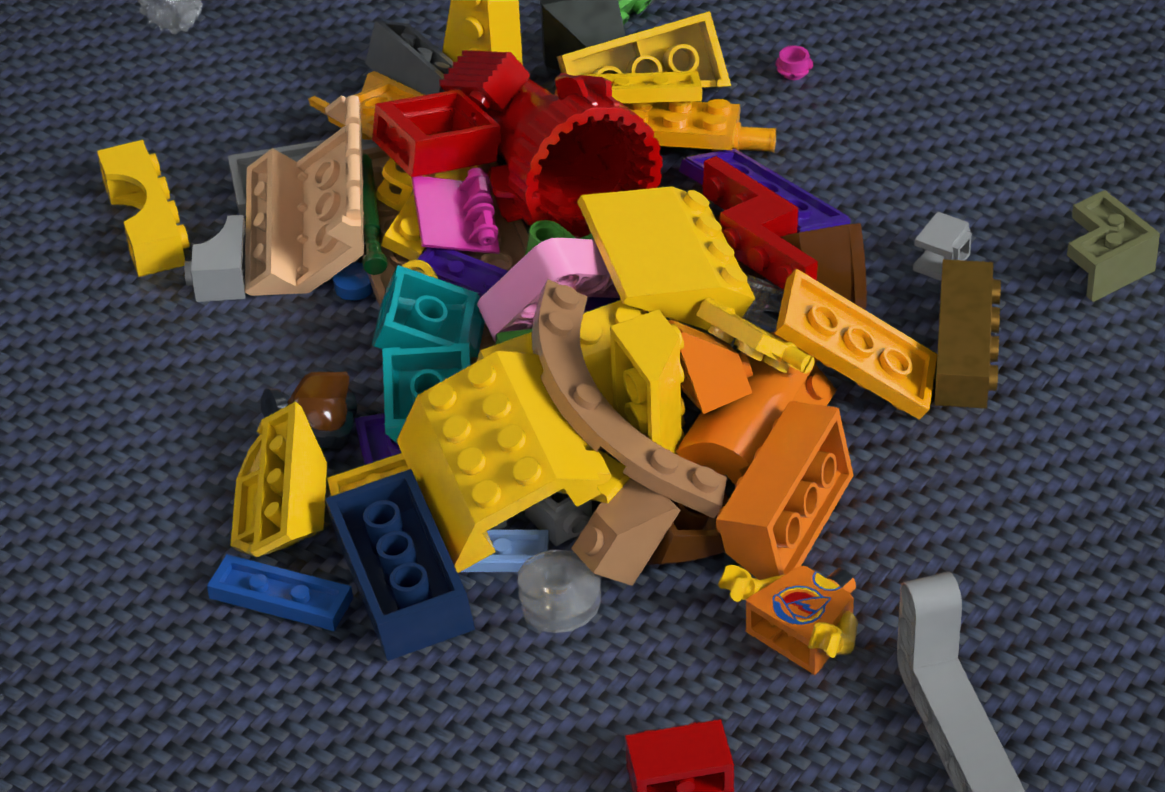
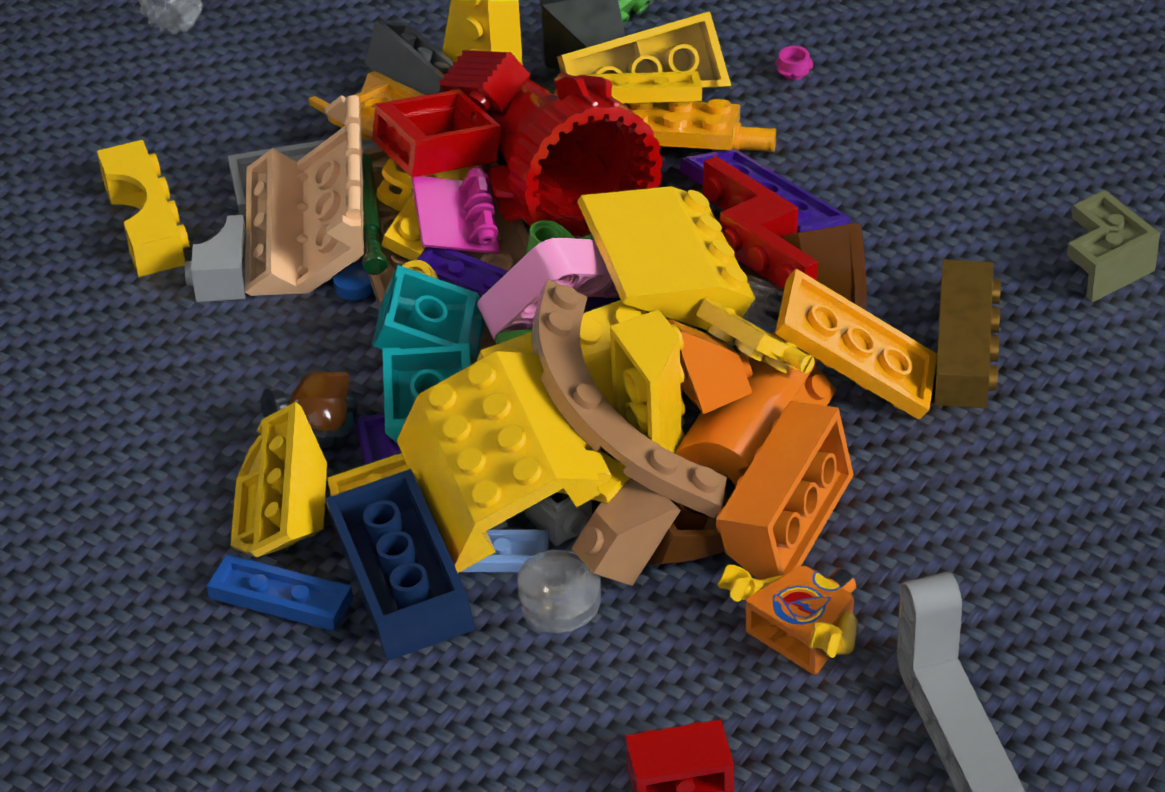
light grey window [913,212,972,281] -> none

